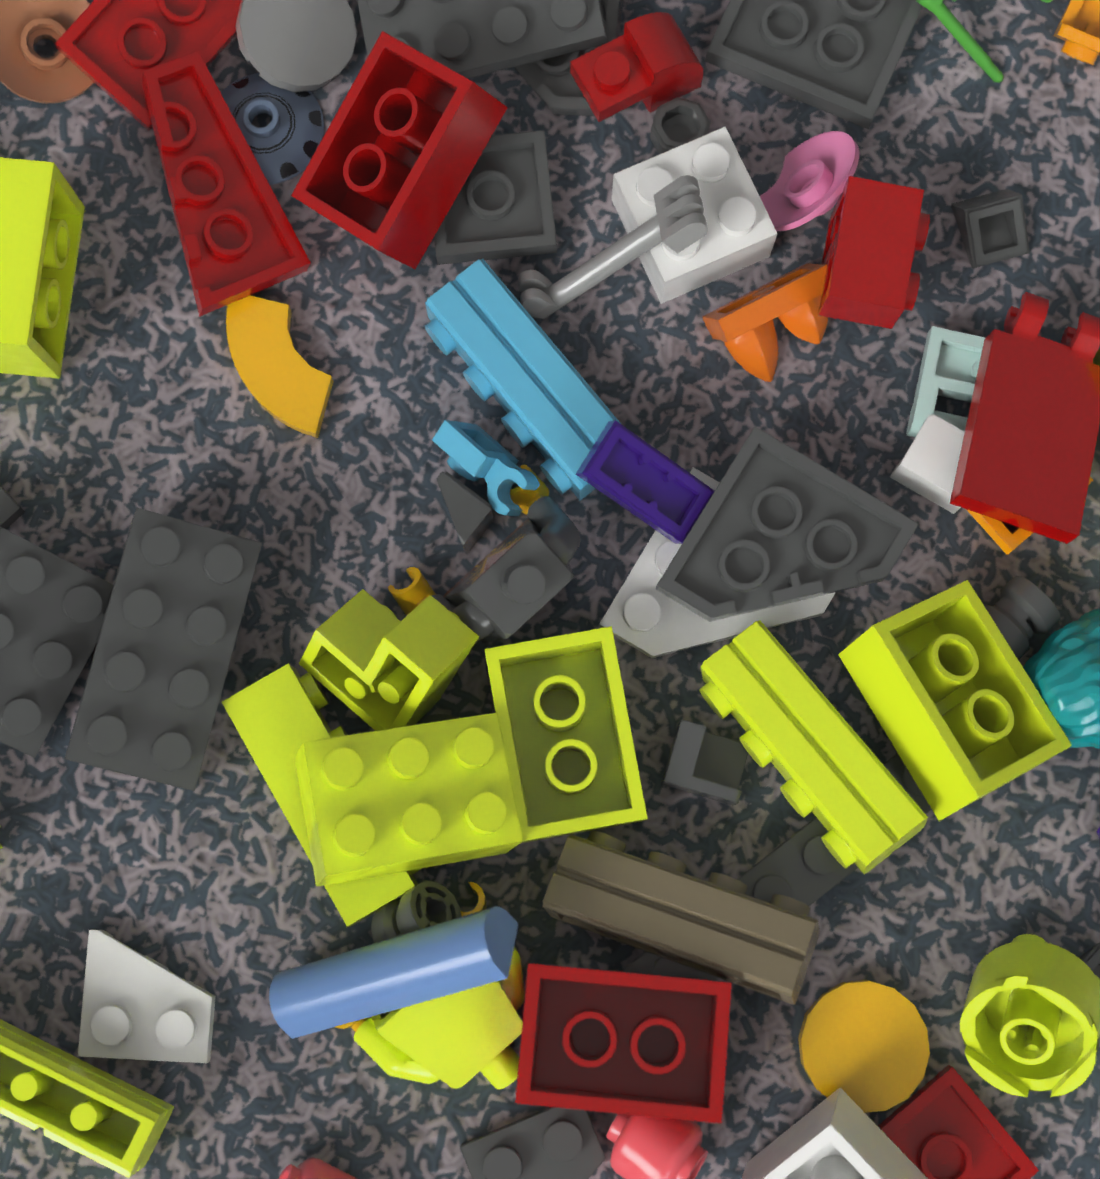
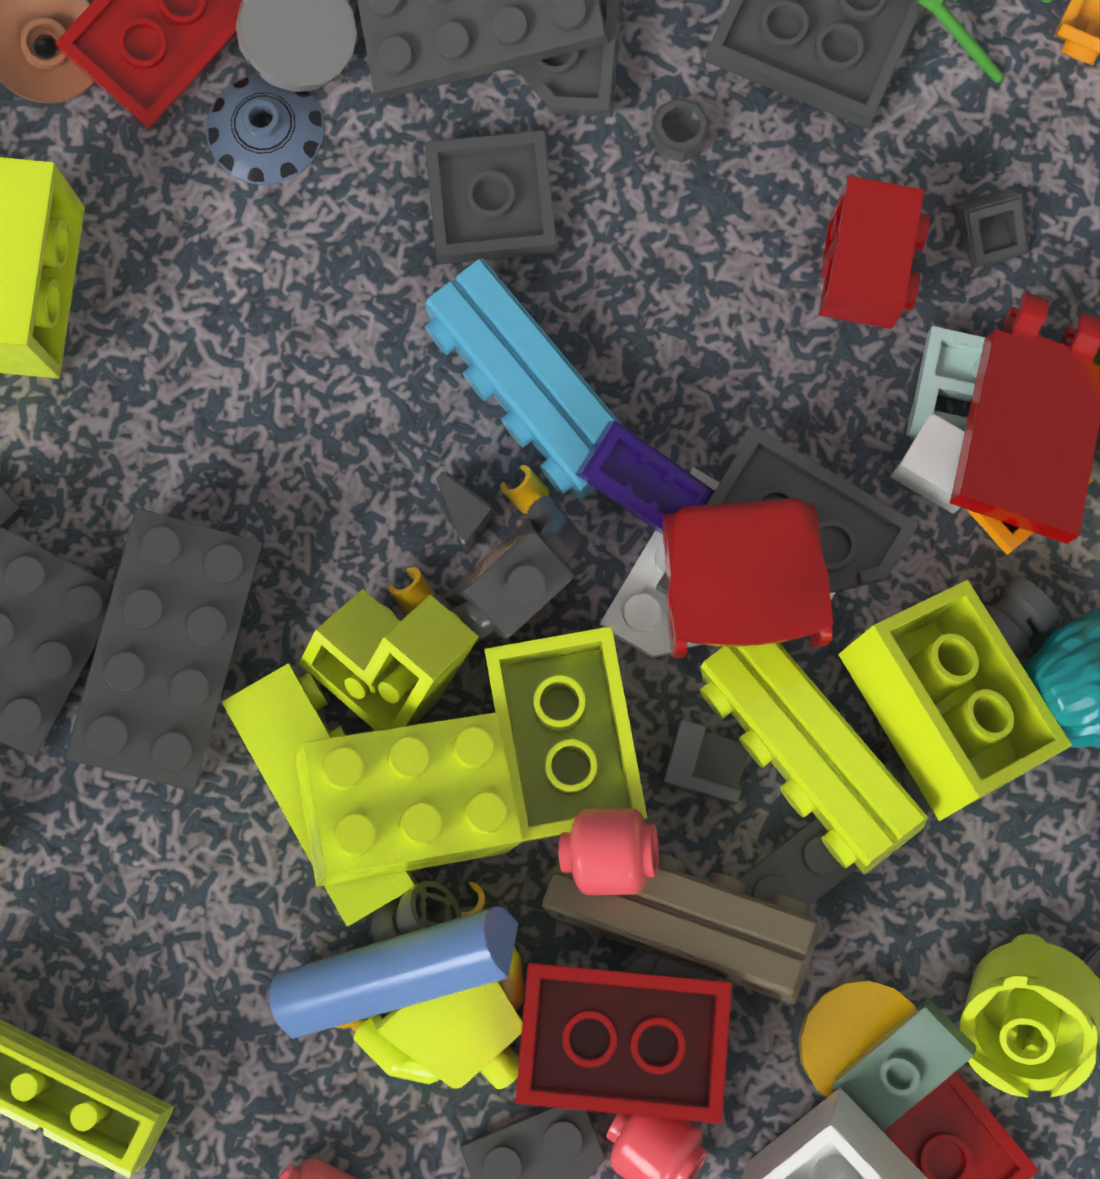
white wing [78,929,215,1063] -> none
red wing [142,51,311,317] -> none
yellow tile [226,295,334,438] -> none
red brick [291,31,508,270] -> none
medium azure plate [432,420,540,516] -> none
light grey hinge [518,175,708,319] -> none
red brick [570,12,704,122] -> none
white brick [611,126,778,304] -> none
orange tile [702,263,828,382] -> none
bright pink dish [760,131,860,232] -> none
none -> coral head [559,808,659,895]
none -> red piece [663,498,833,658]
none -> sand green plate [832,998,976,1131]

